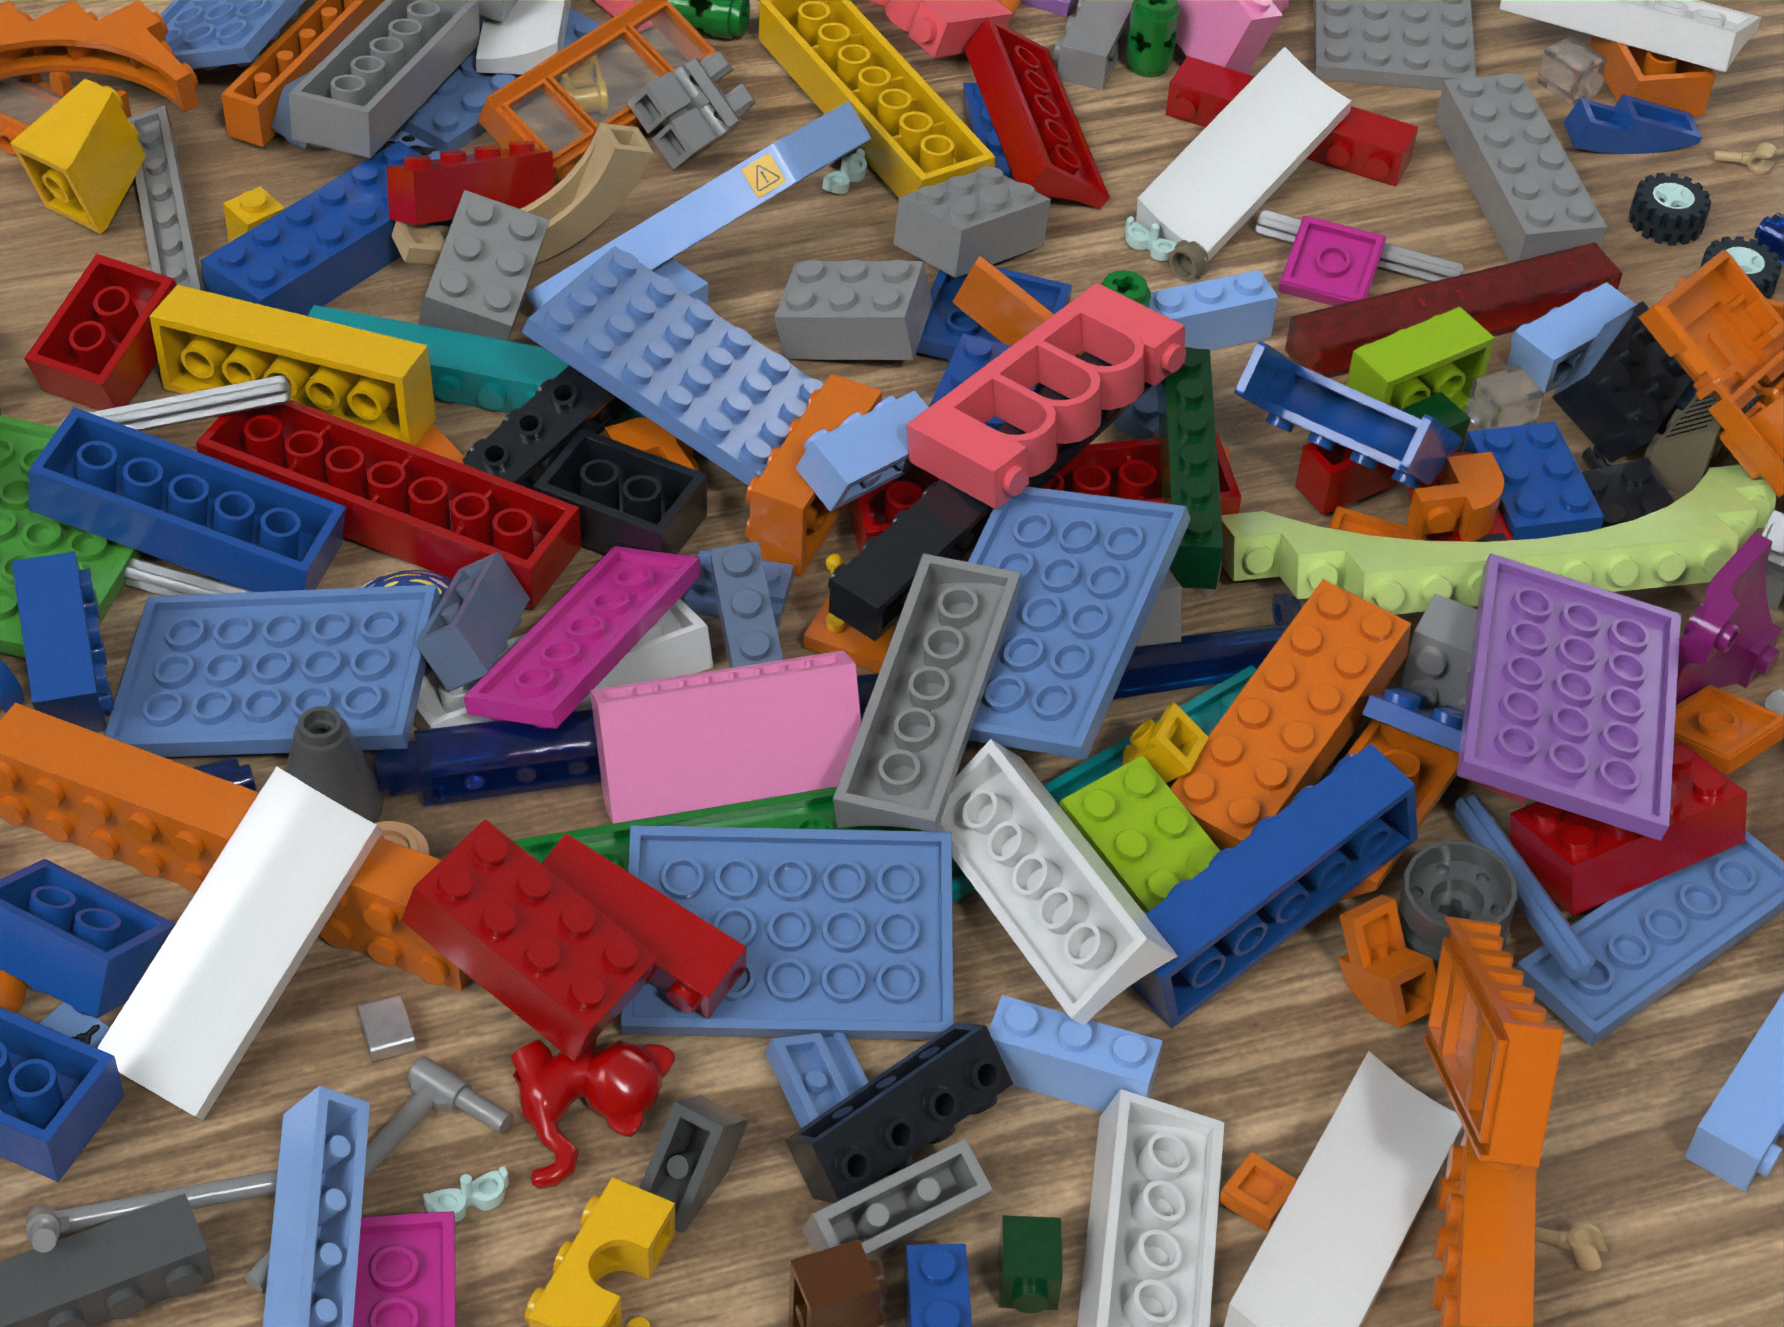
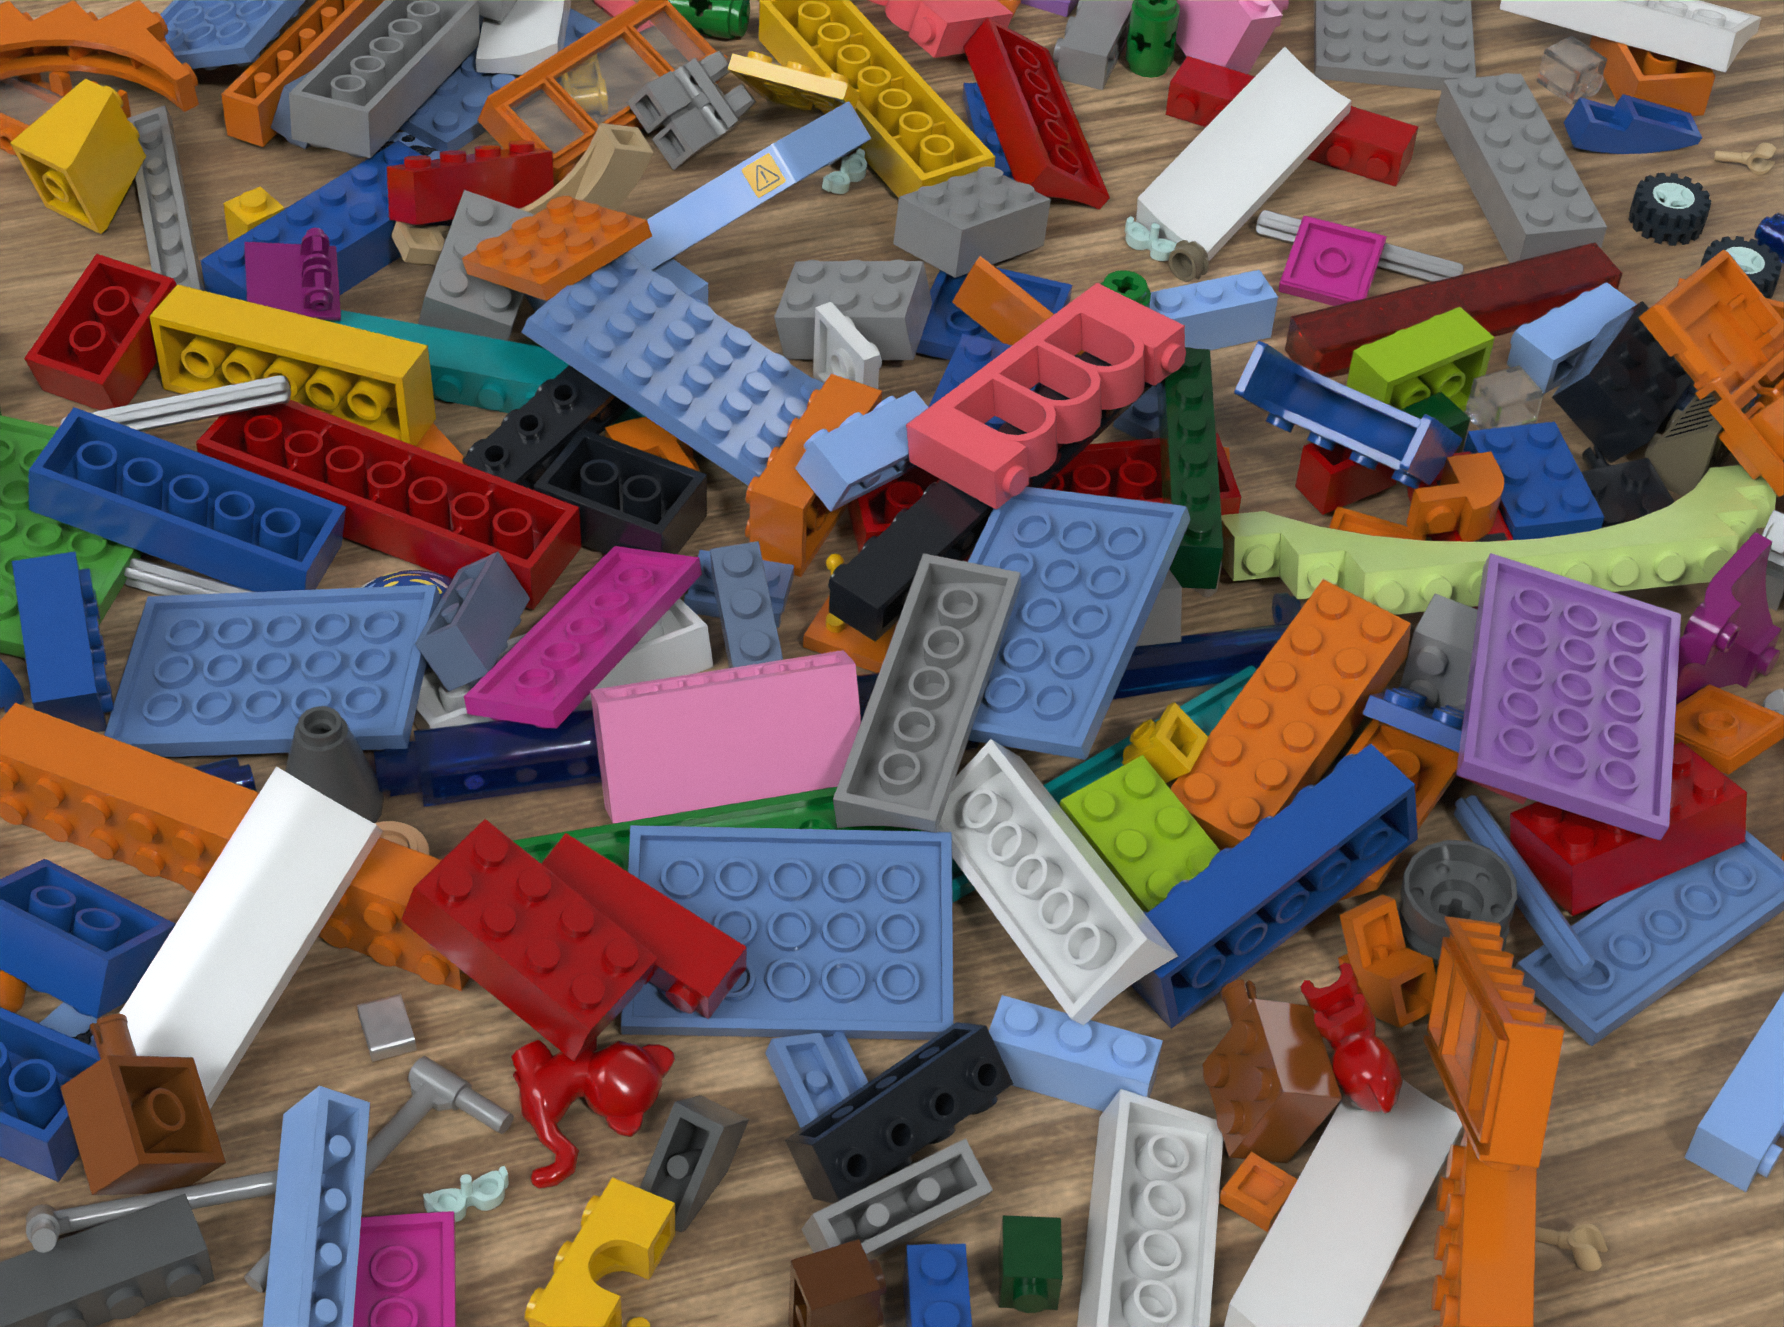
none -> dark orange brick [61,1014,226,1195]
none -> magenta hinge [244,228,341,321]
none -> orange plate [462,196,652,301]
none -> yellow plate [727,51,860,110]
none -> white plate [813,302,882,389]
none -> dark orange brick [1202,979,1342,1163]
none -> red animal [1300,963,1403,1114]

